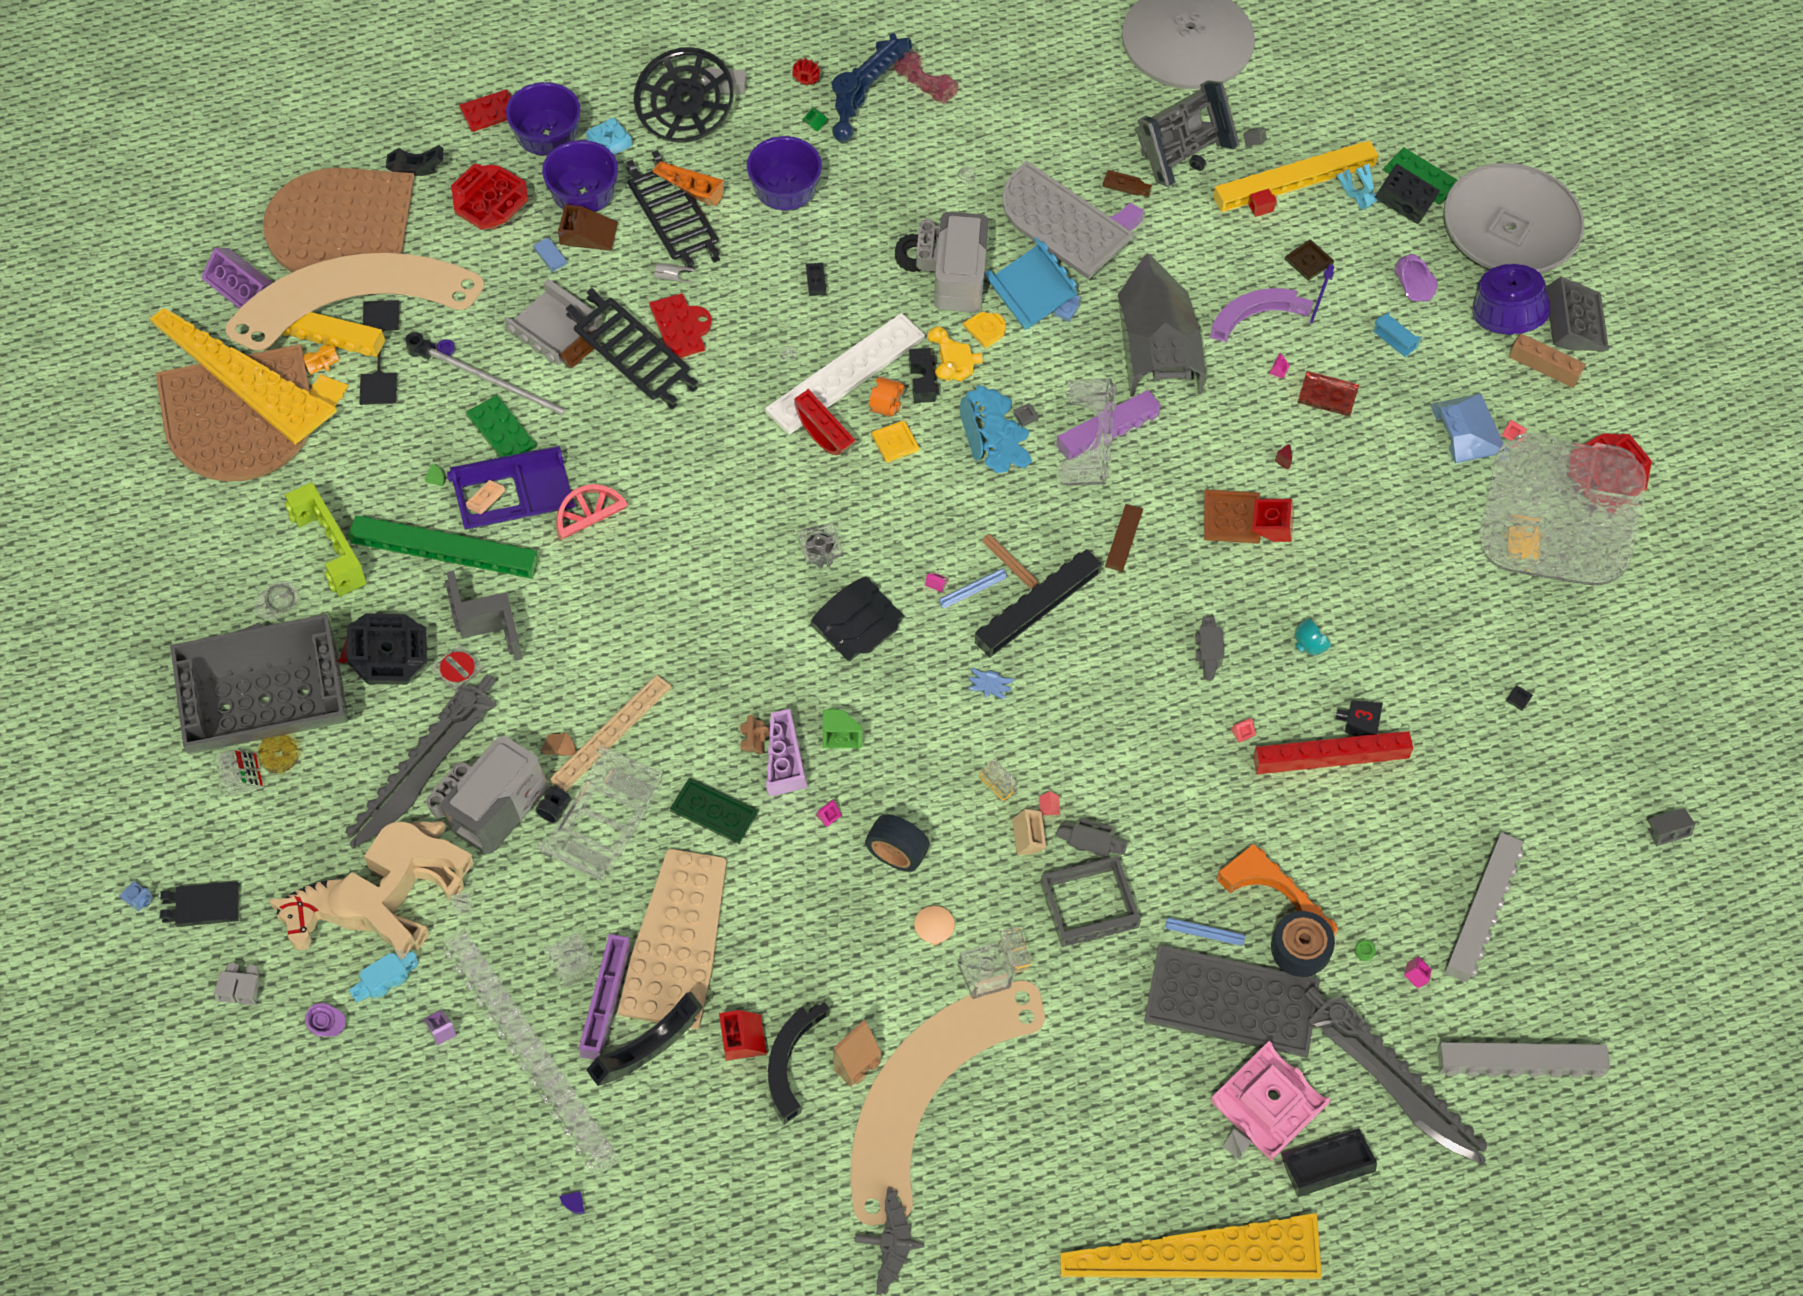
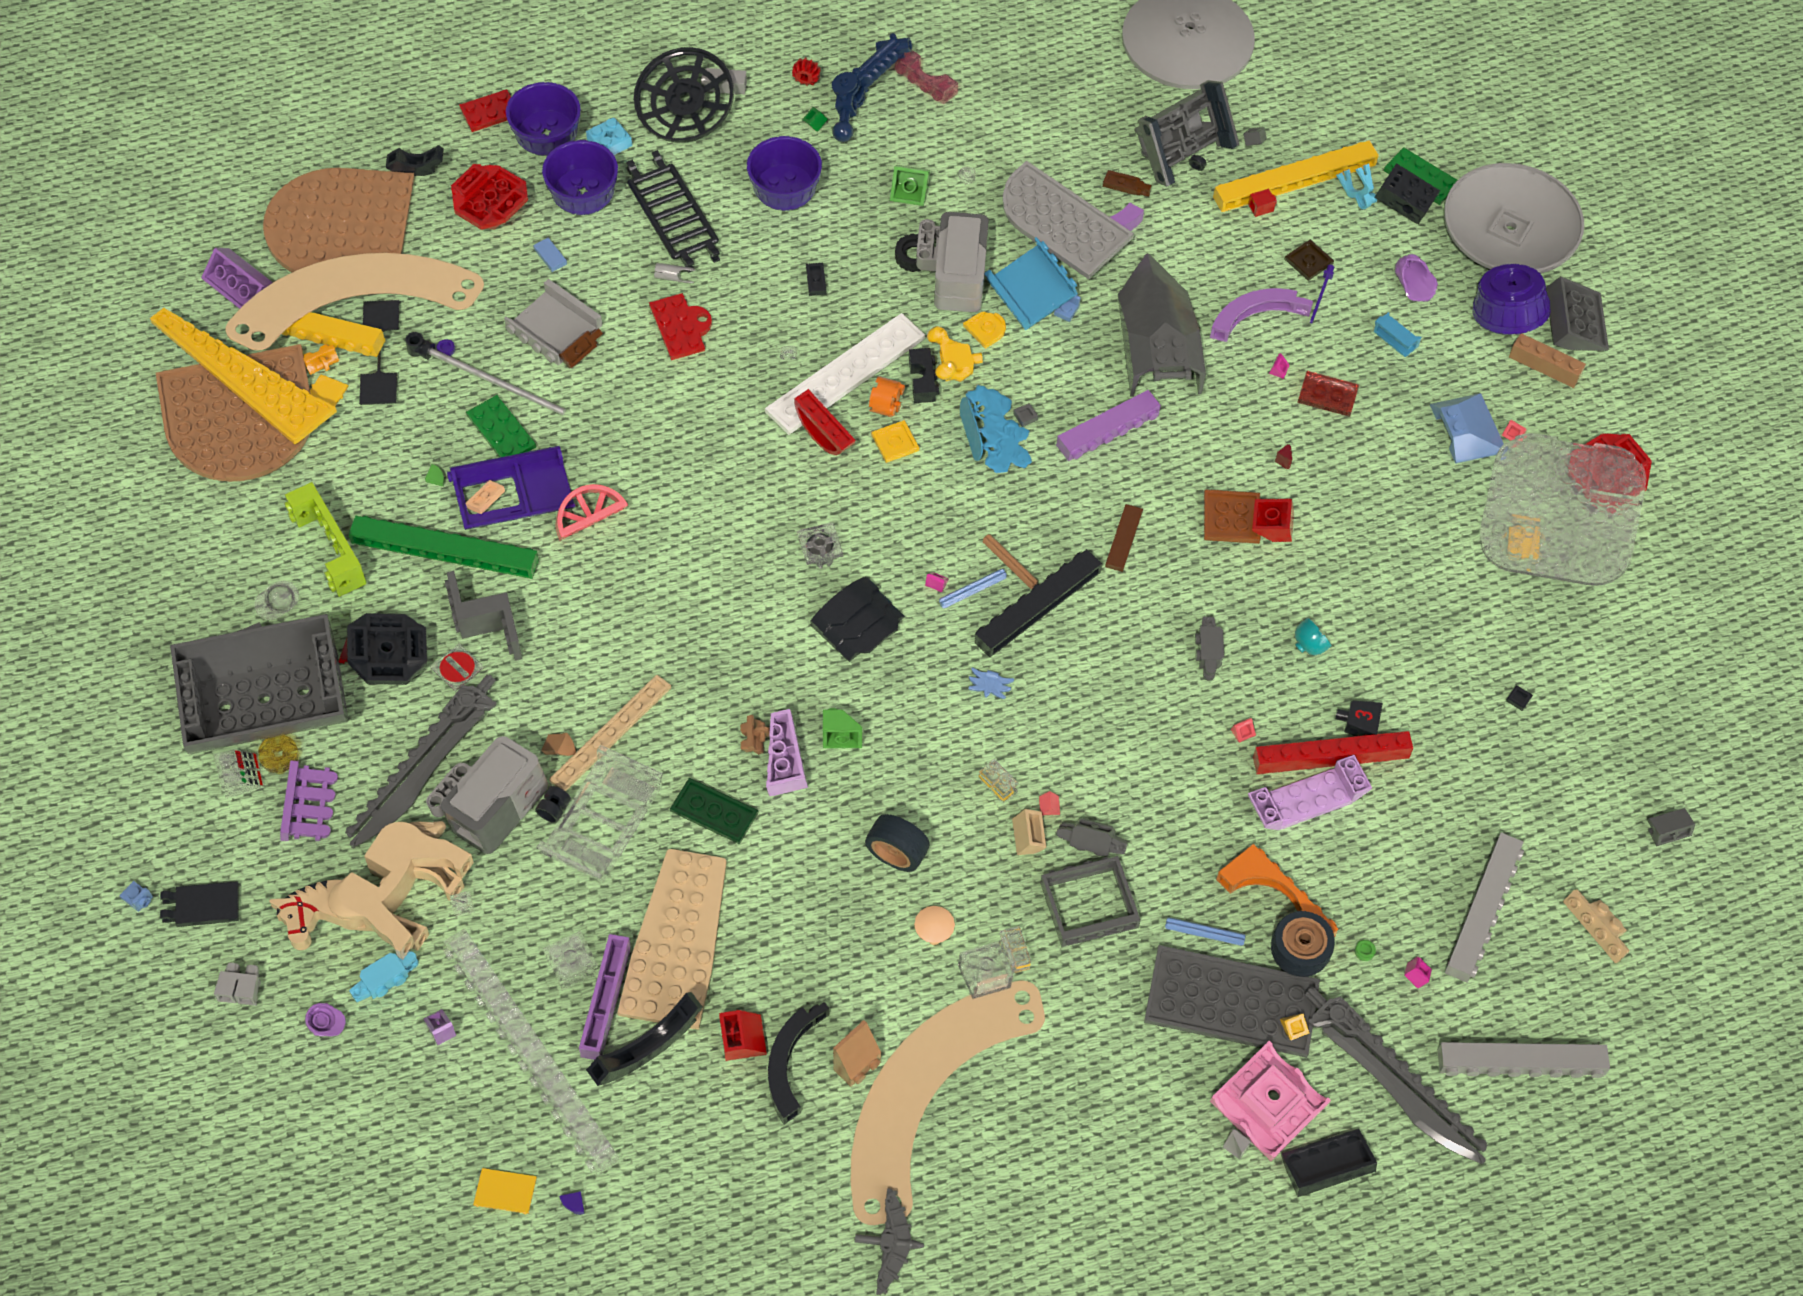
reddish brown slope [558,204,618,251] -> none
black bar [566,287,698,410] -> none
orange wedge [653,161,724,206] -> none
dark pink slope [816,799,842,827] -> none
clear arch [1058,378,1117,486] -> none
yellow wing [1060,1213,1322,1279] -> none
none -> medium lavender fence [280,761,338,841]
none -> yellow piece [473,1168,537,1214]
none -> bright green slope [890,165,930,206]
none -> lavender slope [1248,755,1372,830]
none -> yellow slope [1280,1013,1309,1040]
none -> tan bracket [1563,889,1629,963]

